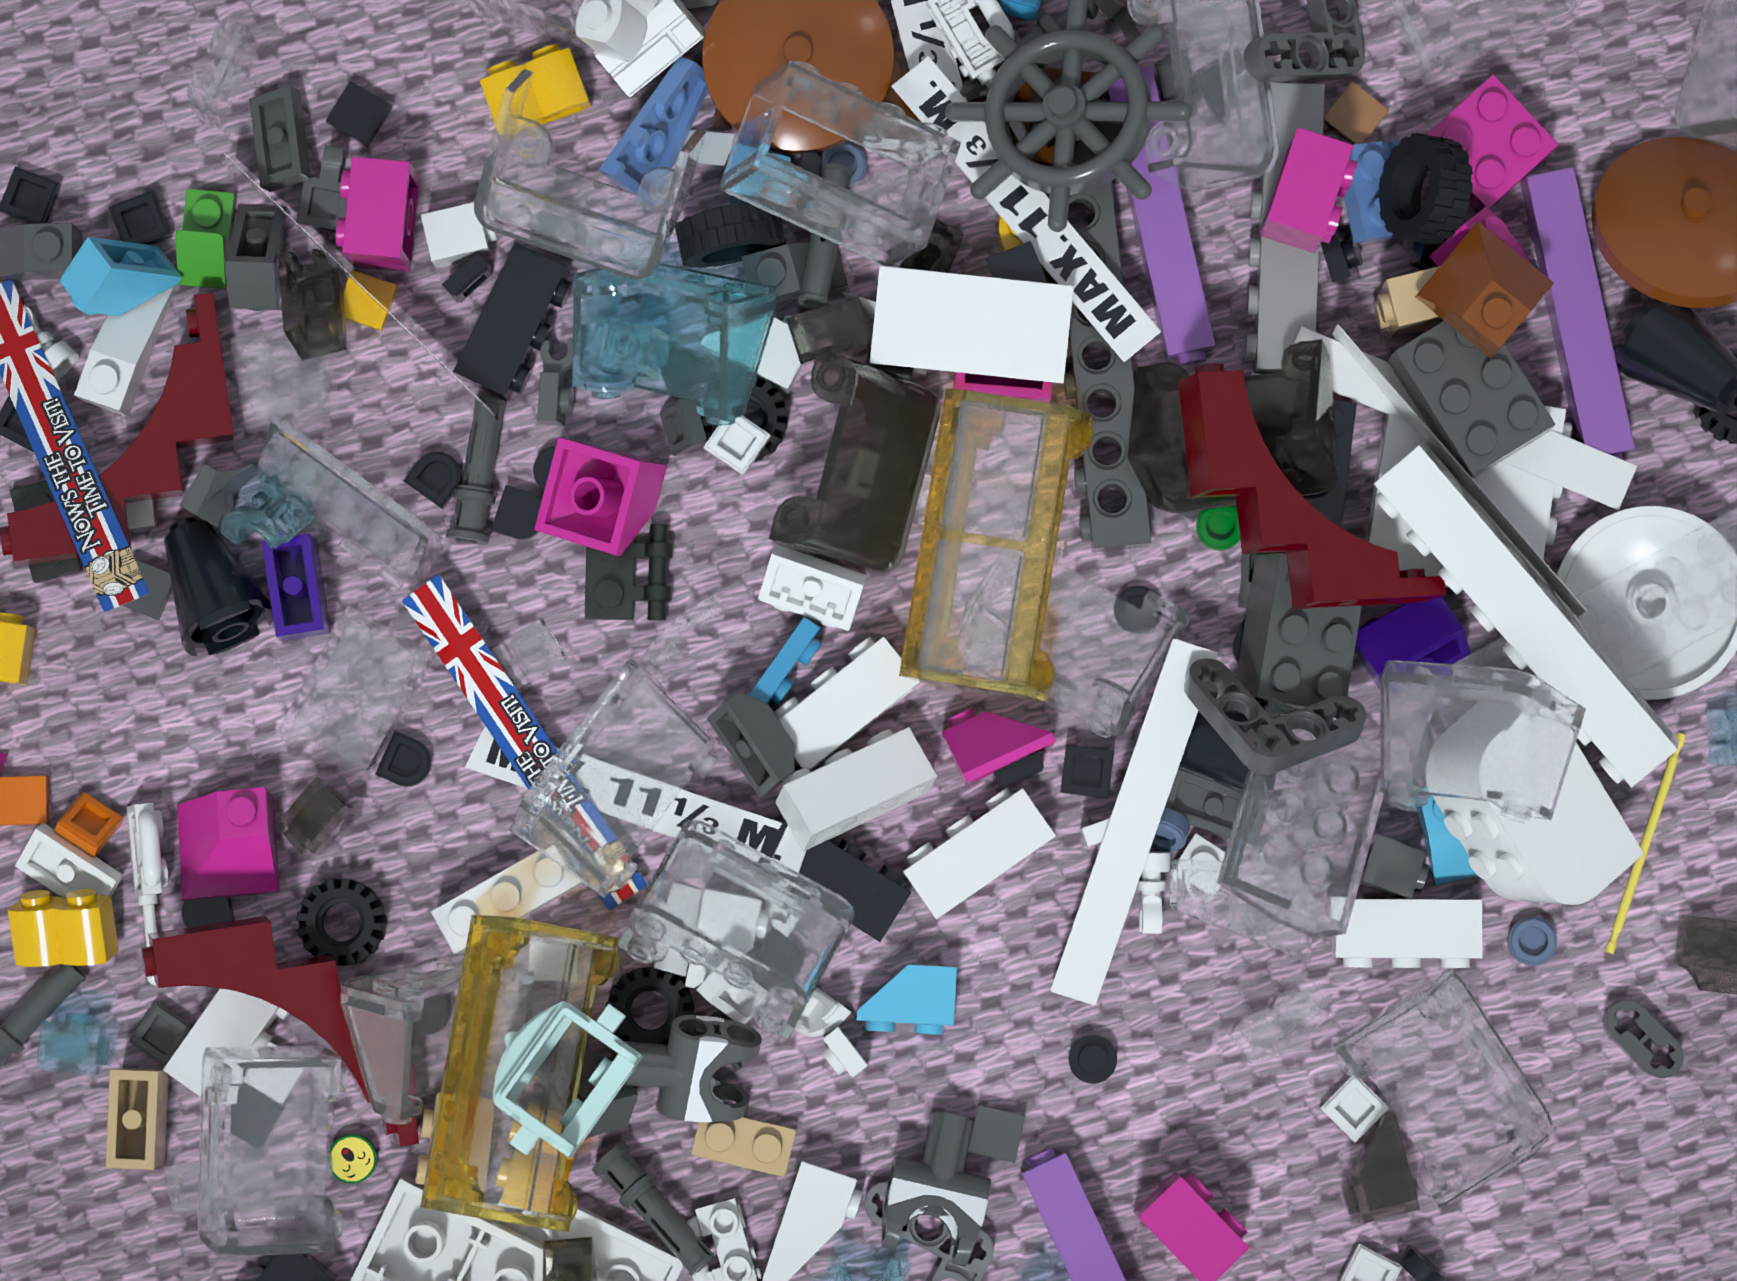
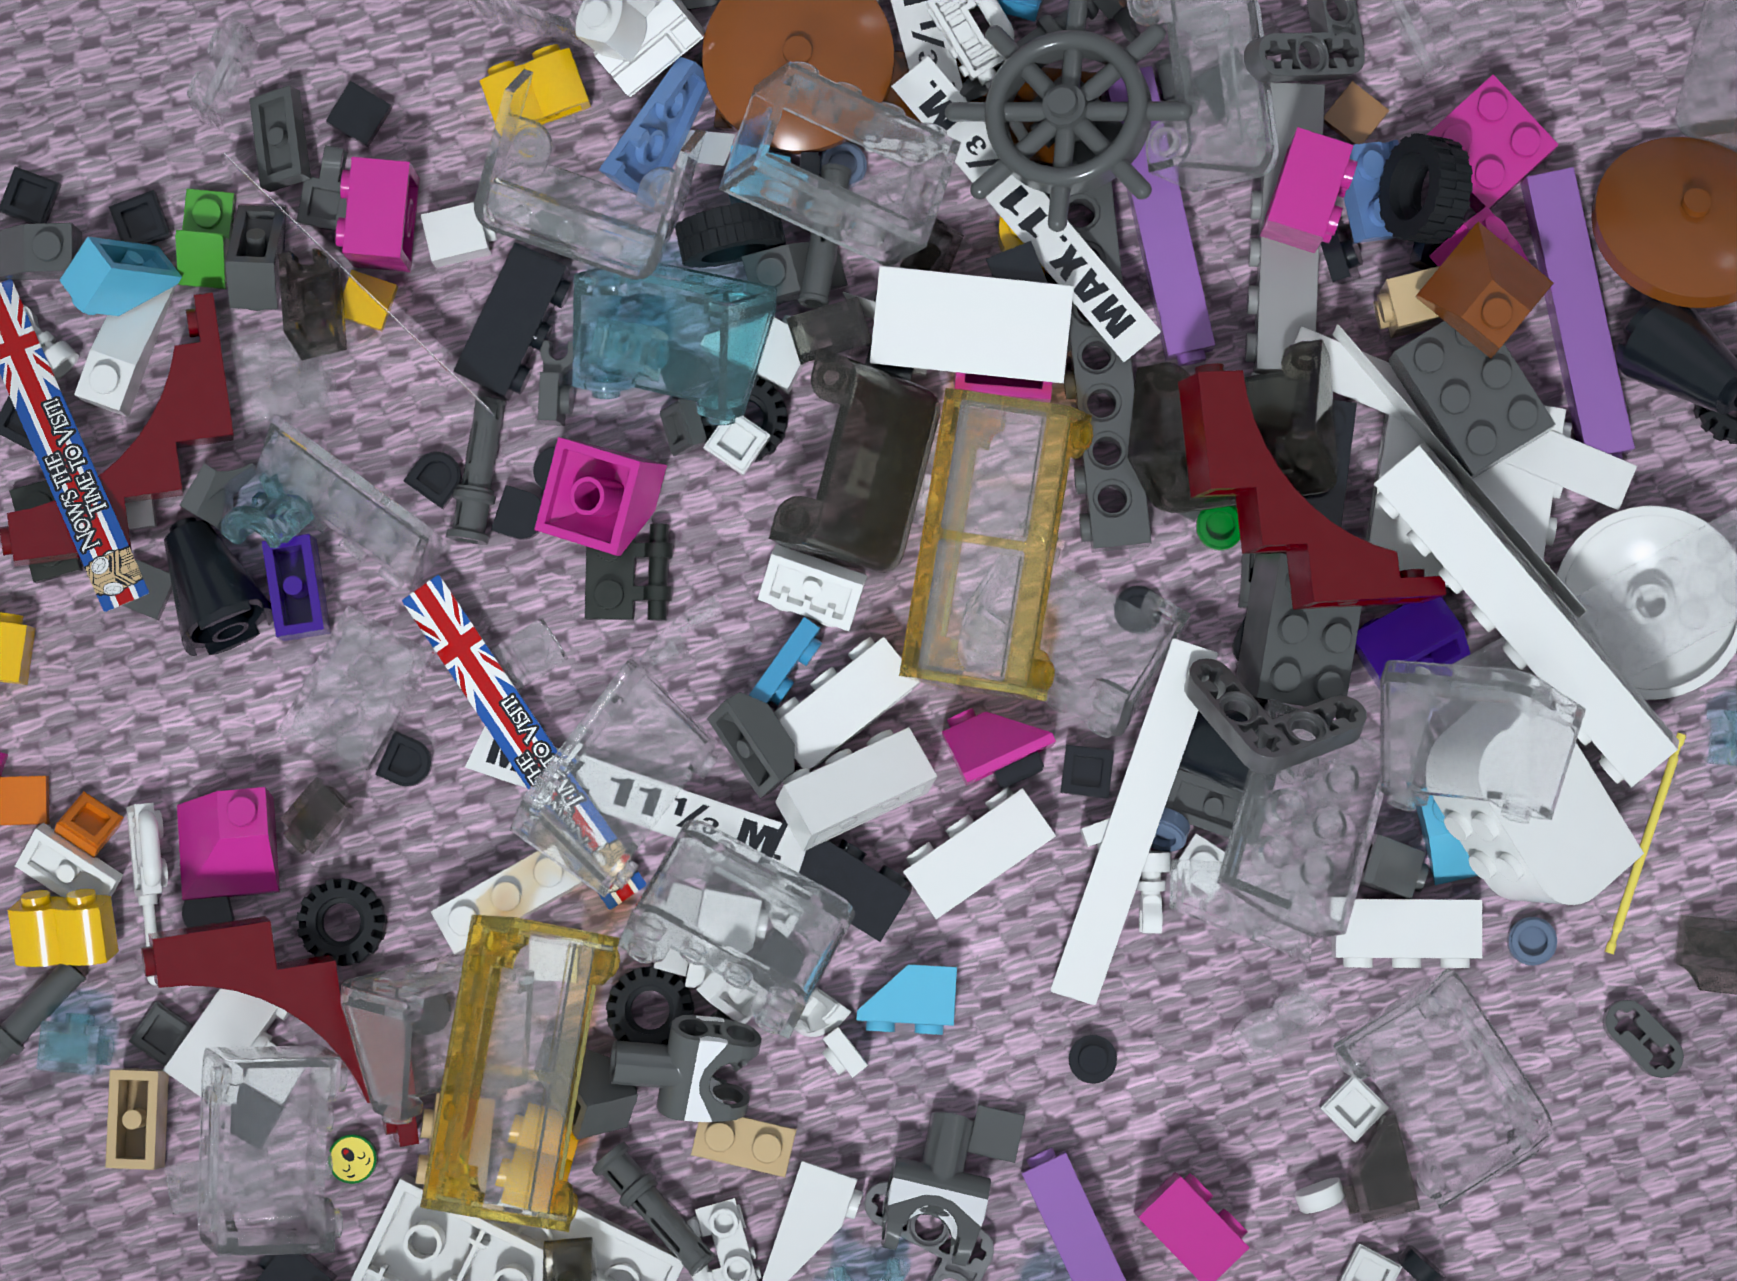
black tile [442,252,492,303] -> none
light aqua animal [492,1002,643,1158] -> none
none -> white tile [1294,1177,1346,1214]

